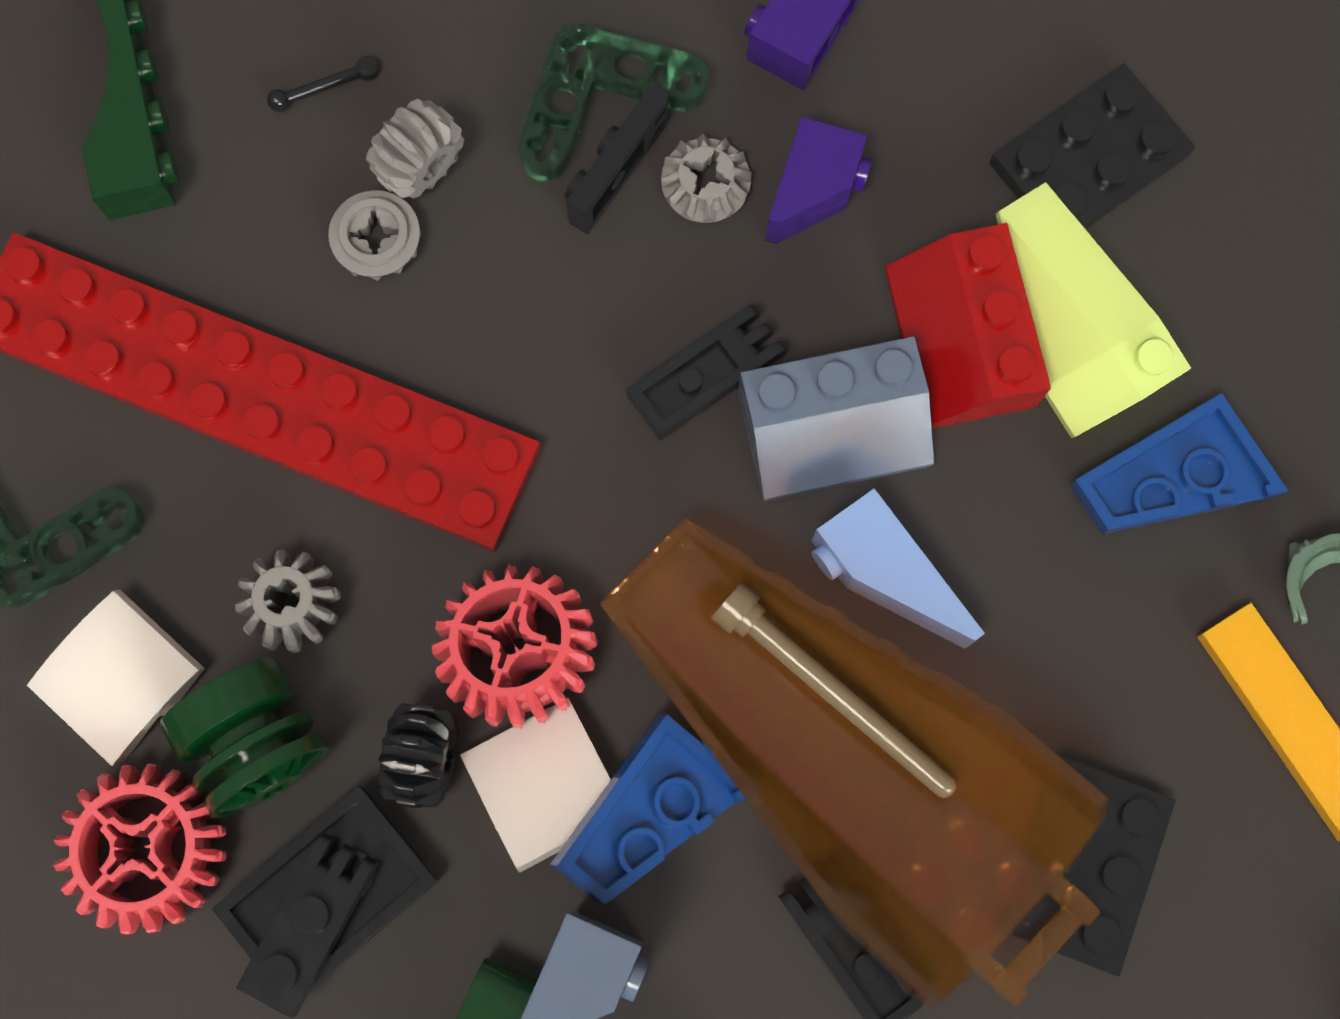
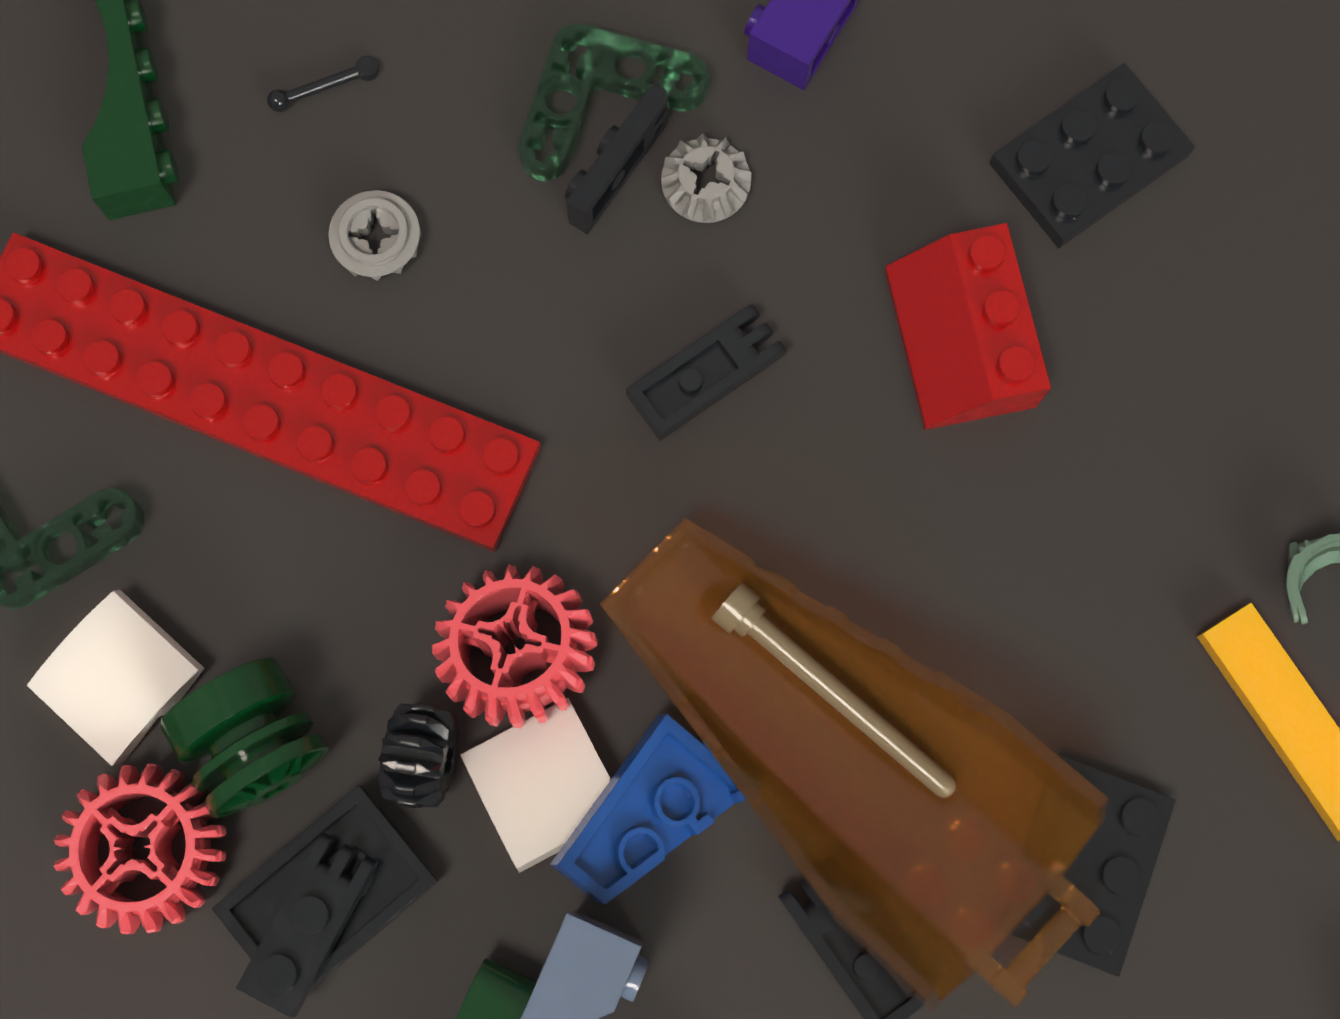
light grey gear [235,550,341,653] -> none
light grey gear [366,98,464,199] -> none
sand blue slope [737,336,934,502] -> none
dark purple slope [765,116,872,244] -> none
light blue slope [811,488,985,649] -> none
yellowish green wedge [995,182,1191,438] -> none
blue wing [1070,393,1289,534] -> none

